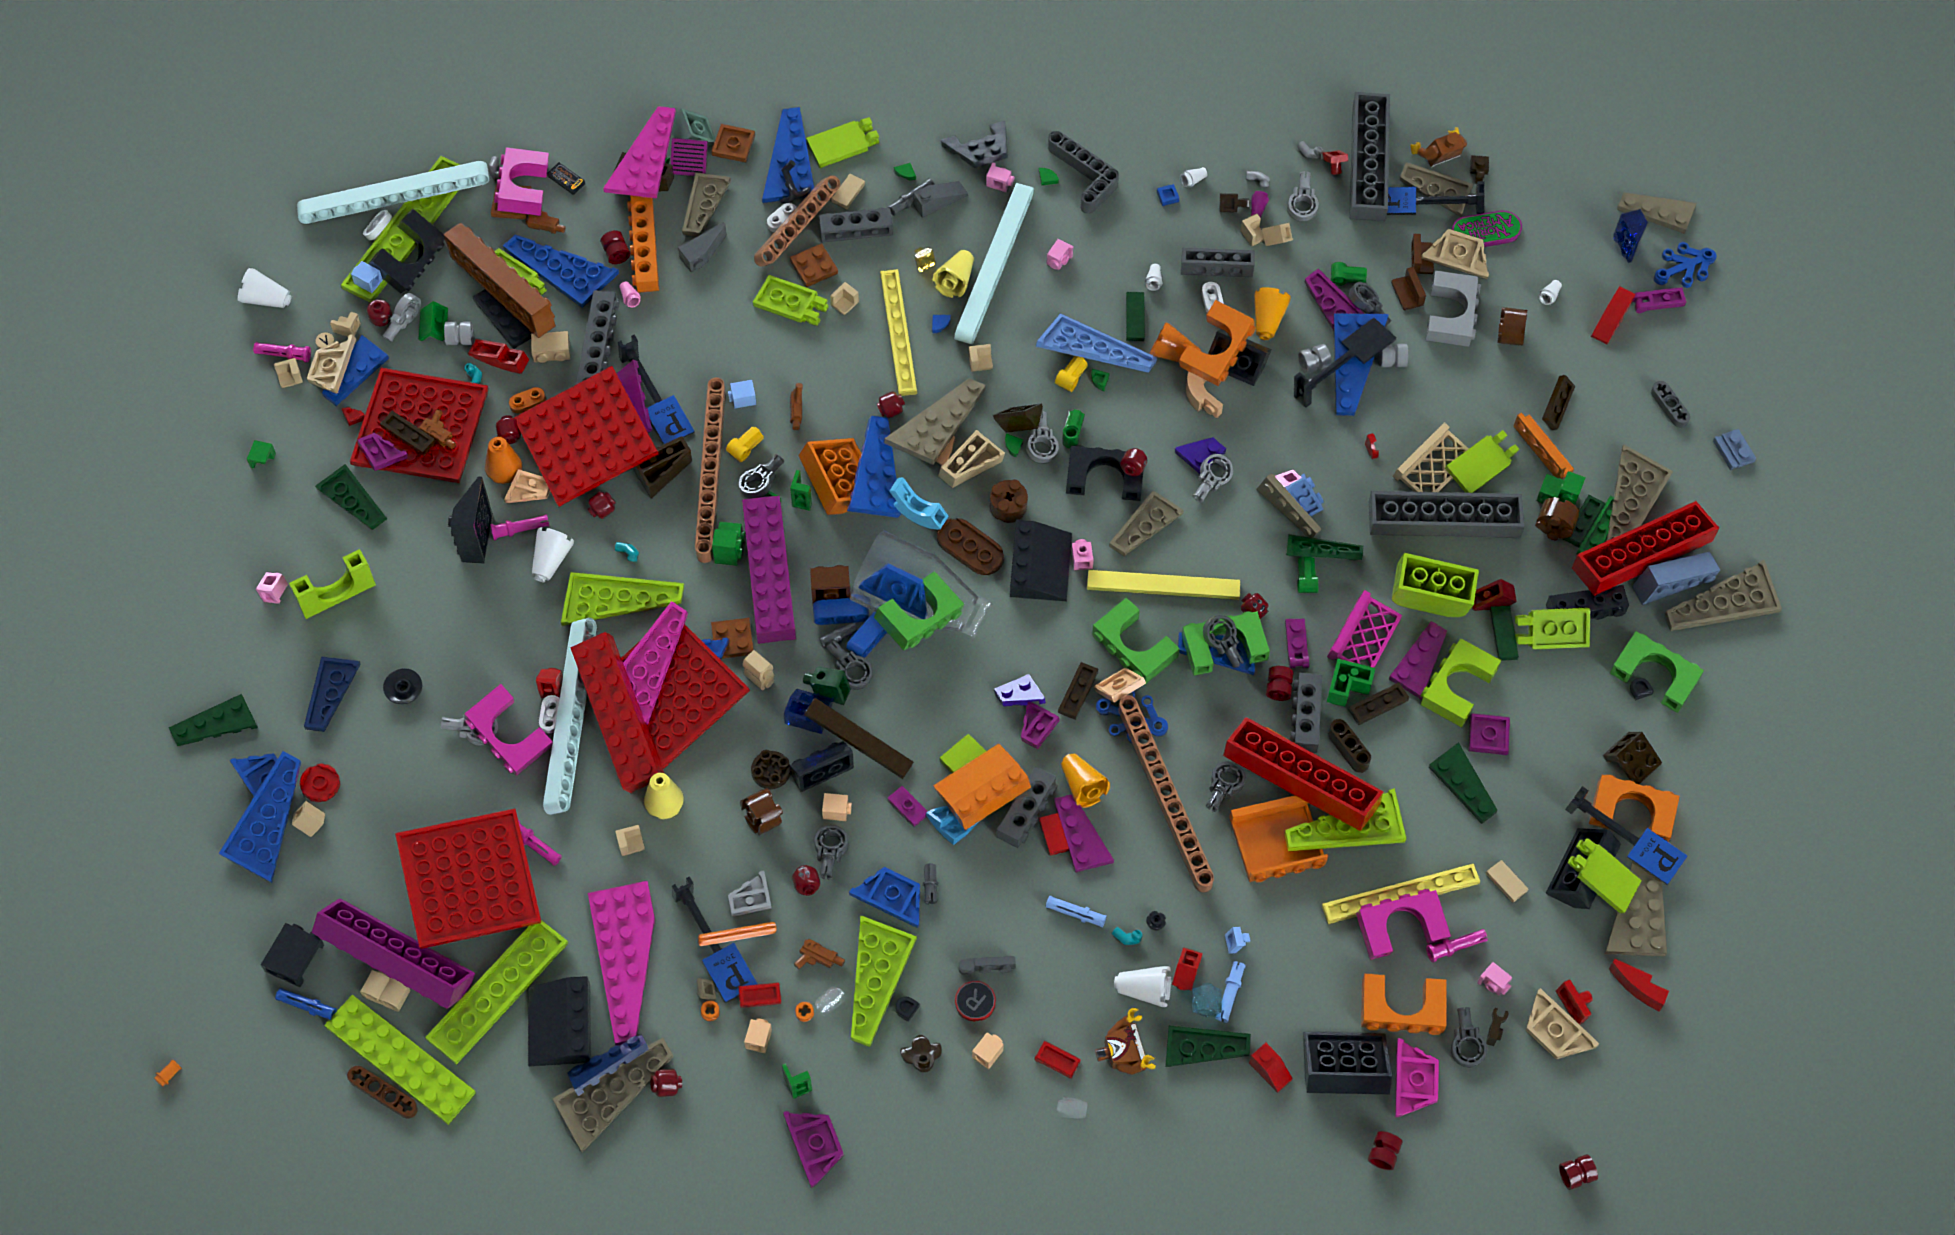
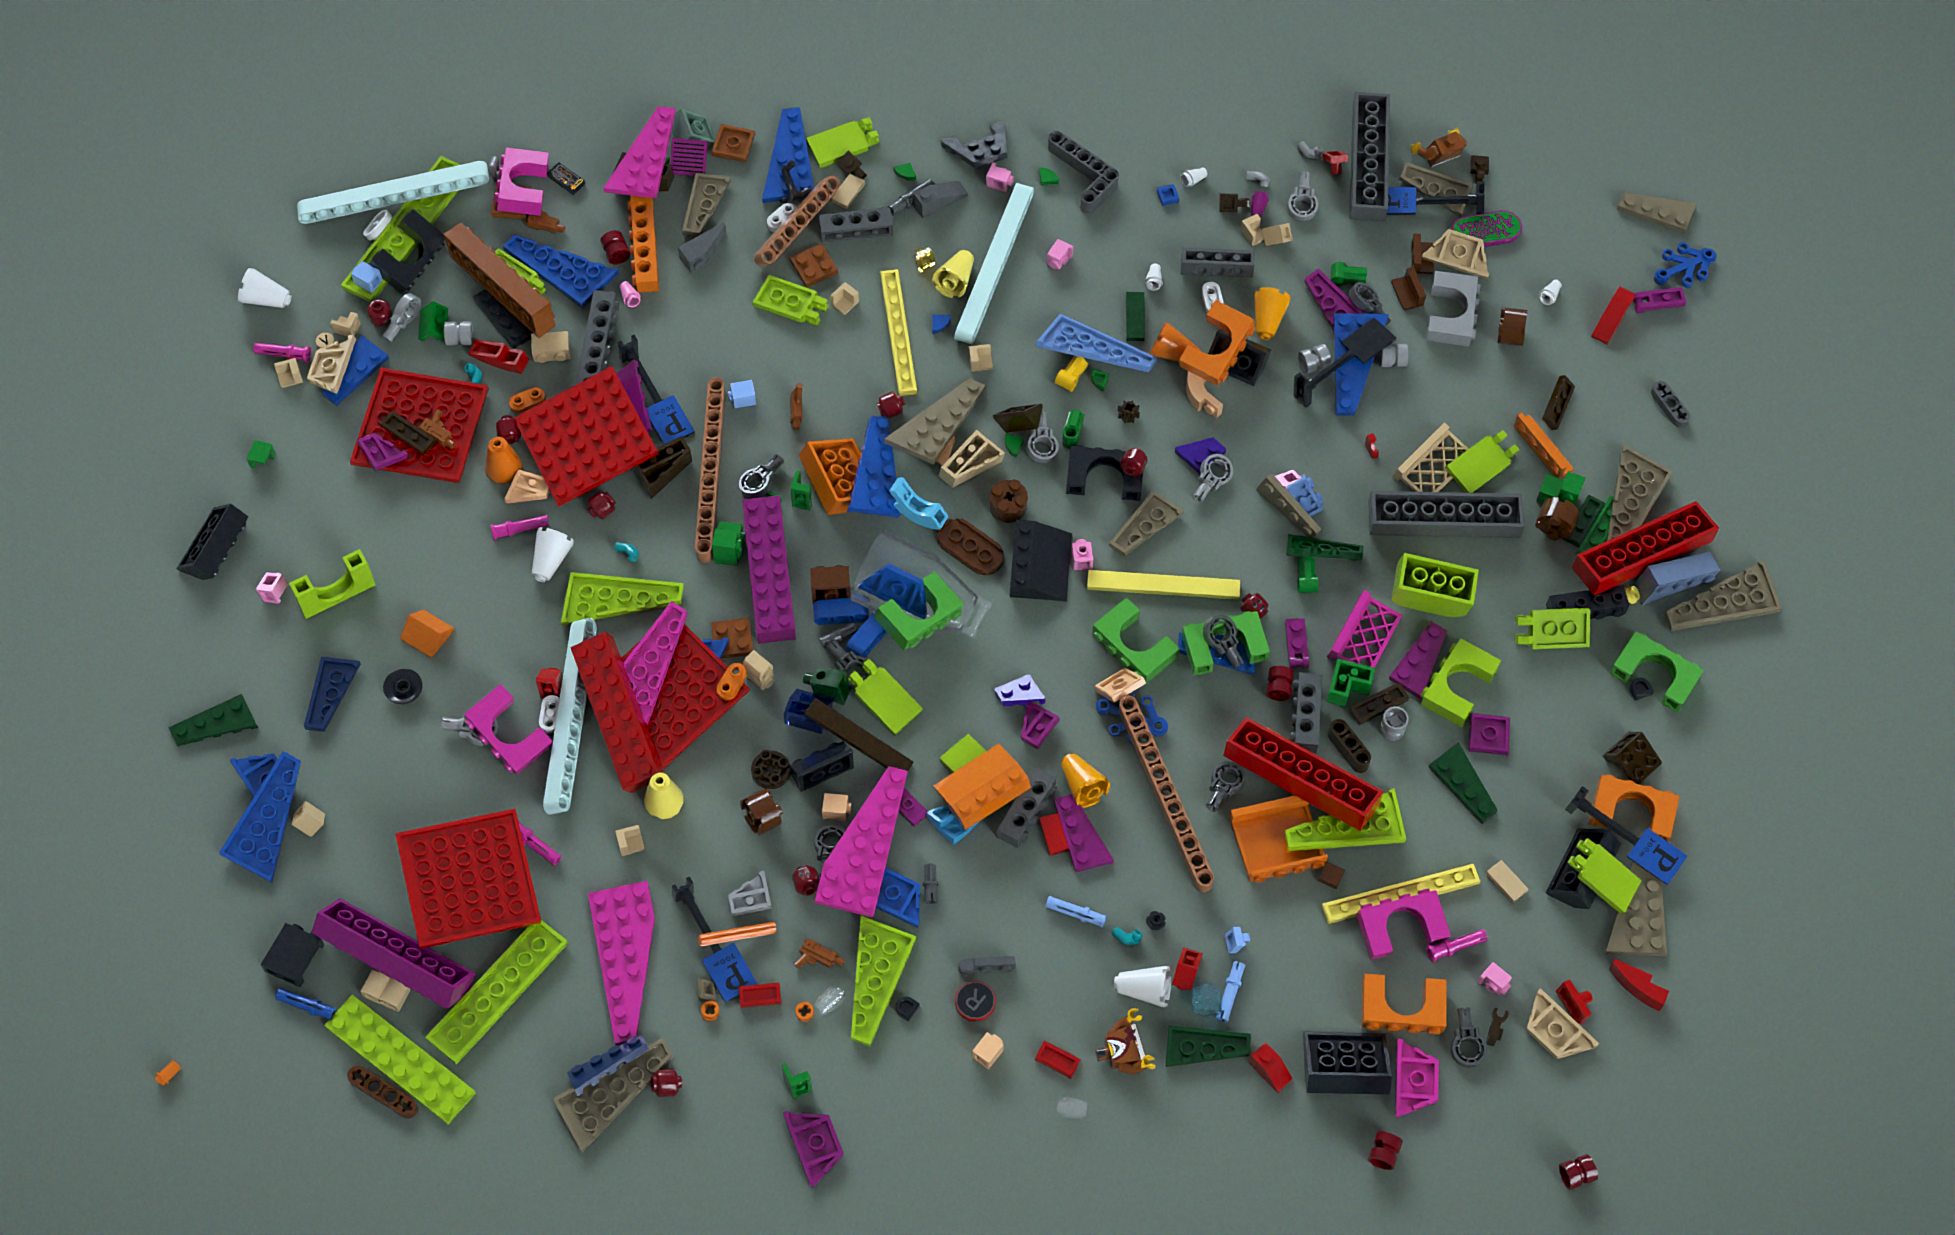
red tile [299,764,340,802] -> none
dark green wing [315,464,387,530] -> none
red tile [342,407,365,426] -> none
black slope [448,476,493,564] -> none
black slope [528,976,591,1067] -> none
yellow piece [726,427,764,462] -> none
light nougat brick [744,1019,772,1053] -> none
dark brown plate [900,1035,942,1072] -> none
dark brown plate [1058,662,1099,720] -> none
dark red slope [1472,579,1517,611] -> none
dark green tile [1490,606,1519,661] -> none
clear blue slope [1613,209,1648,263] -> none
sand blue plate [1713,429,1756,470] -> none
none -> black slope [176,504,249,580]
none -> orange slope [400,609,455,658]
none -> orange plate [717,663,747,700]
none -> dark pink wing [814,766,908,918]
none -> dark brown plate [837,150,867,180]
none -> lime tile [848,659,923,736]
none -> dark brown gear [1118,400,1140,423]
none -> reddish brown tile [1318,862,1345,889]
none -> light grey wheel [1380,706,1409,741]
none -> light yellow plate [1624,586,1640,604]

